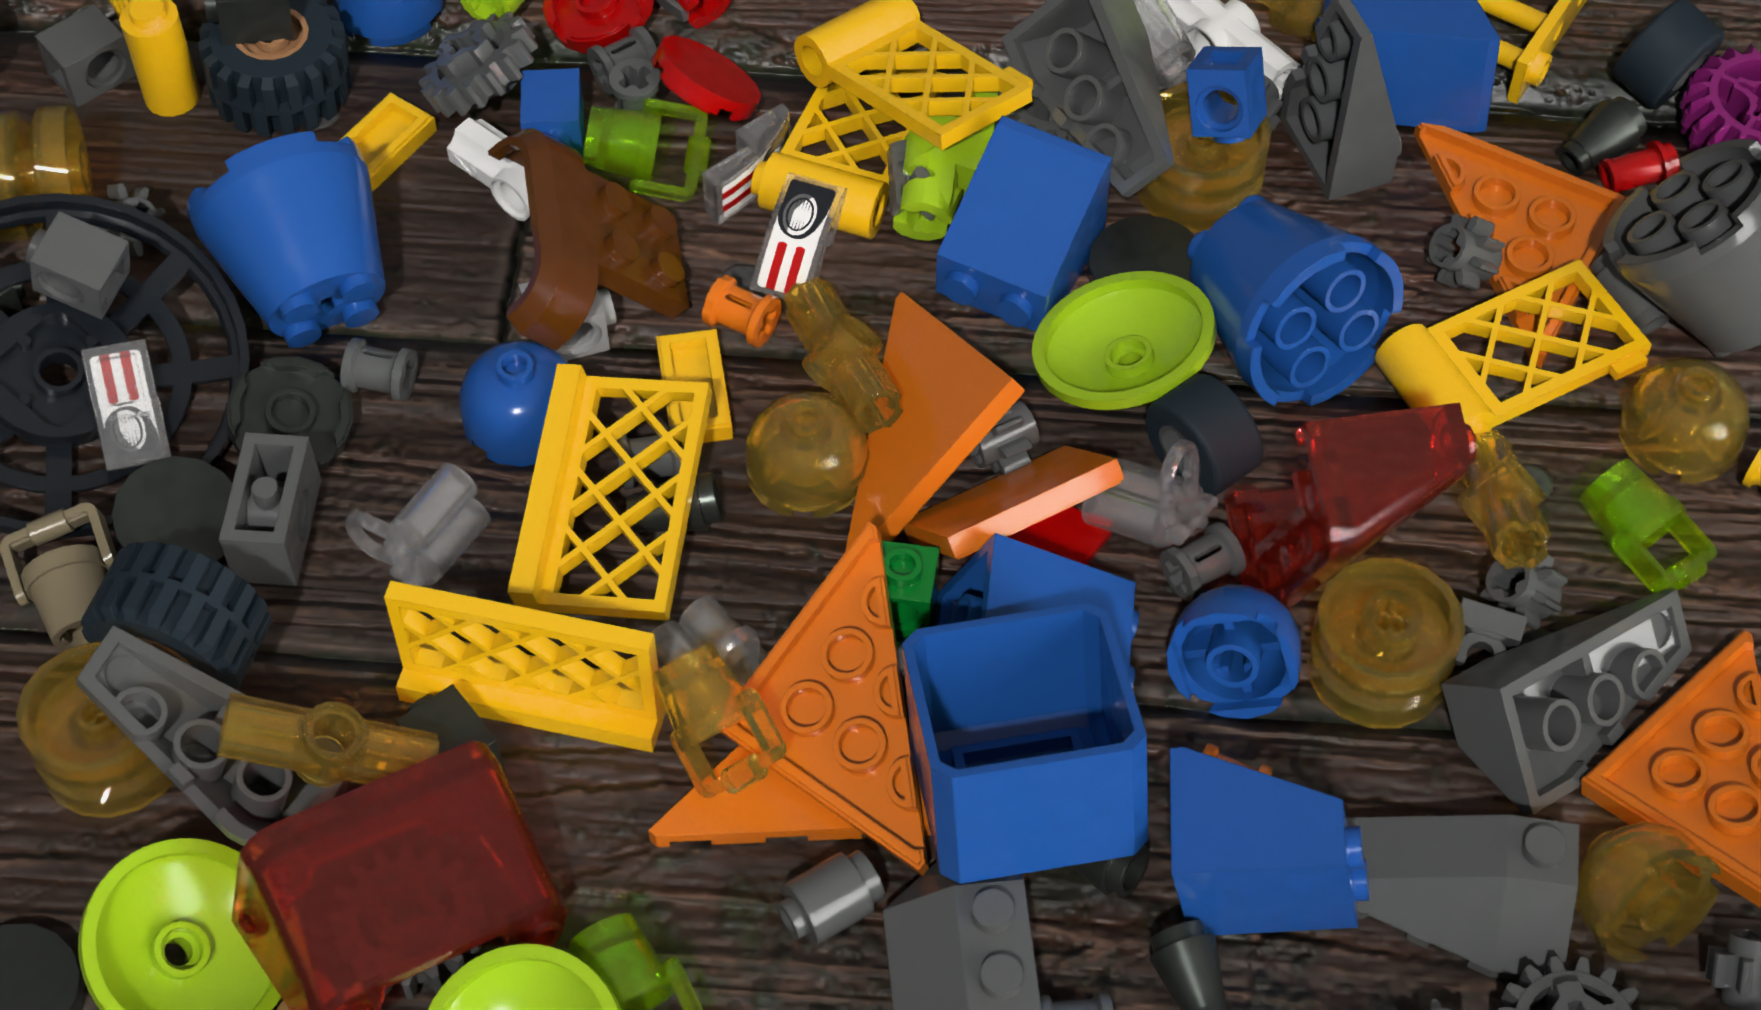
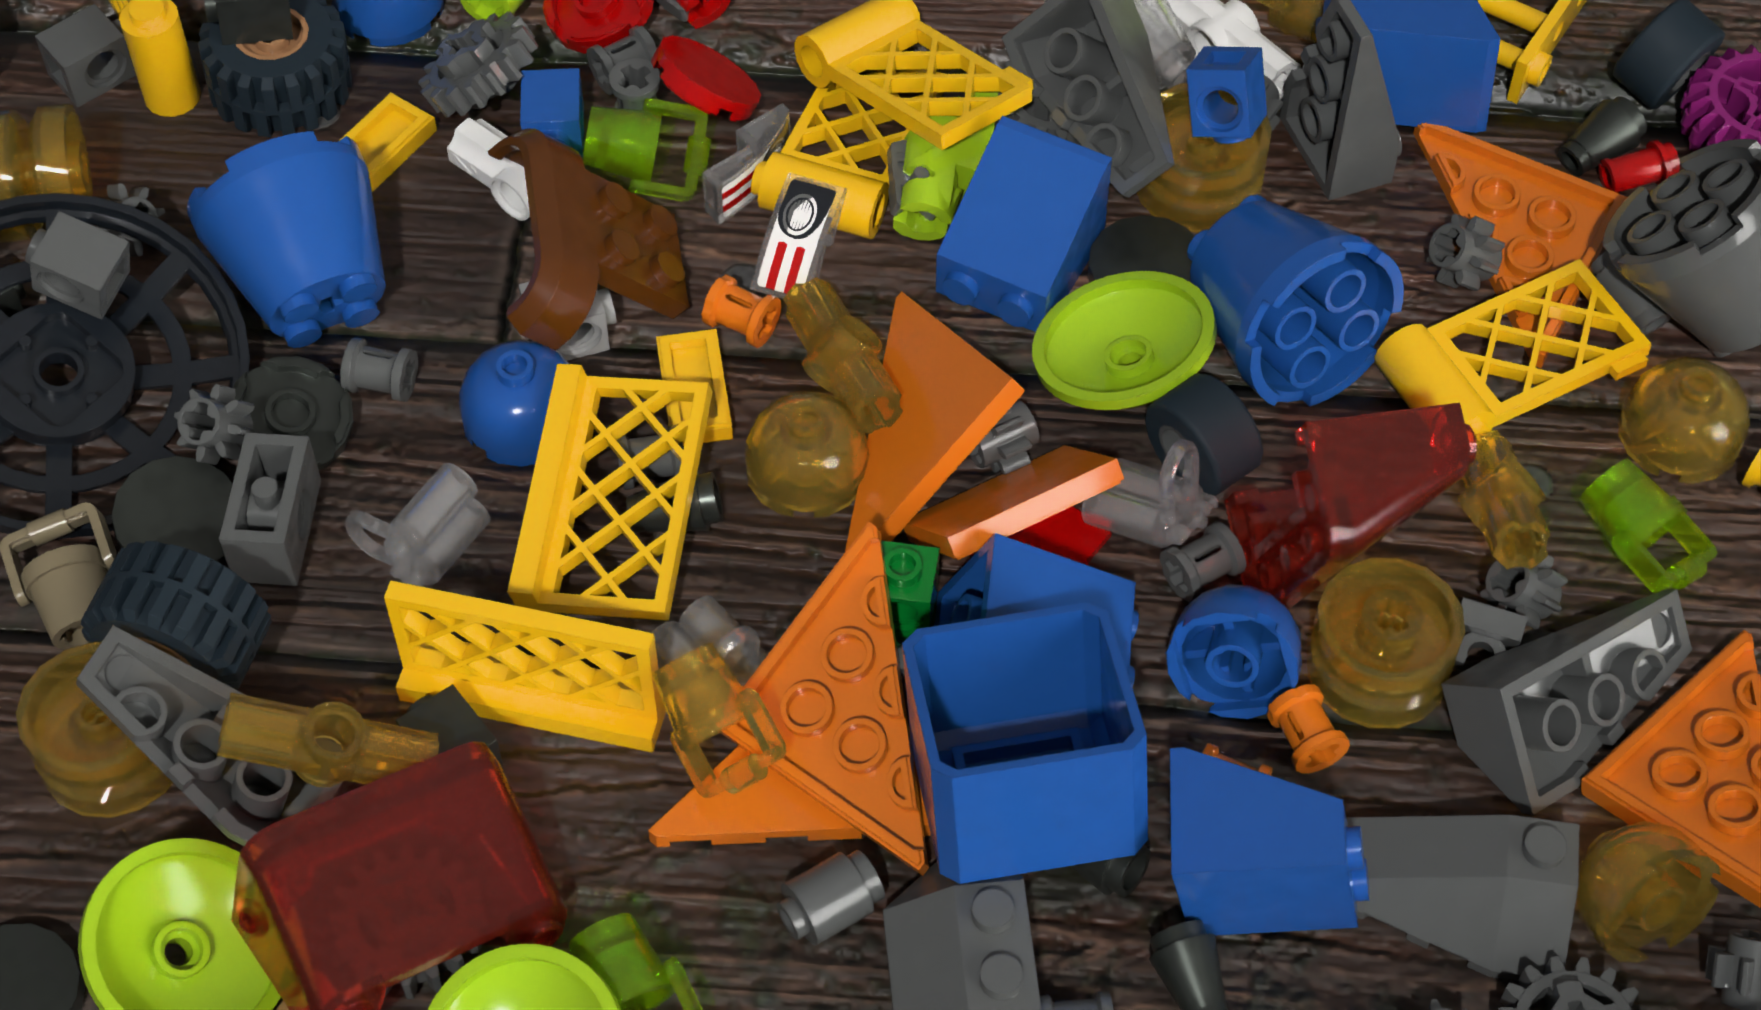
clear slope [81,339,171,472] -> none
none -> dark grey gear [174,384,258,465]
none -> orange bush [1267,684,1350,774]

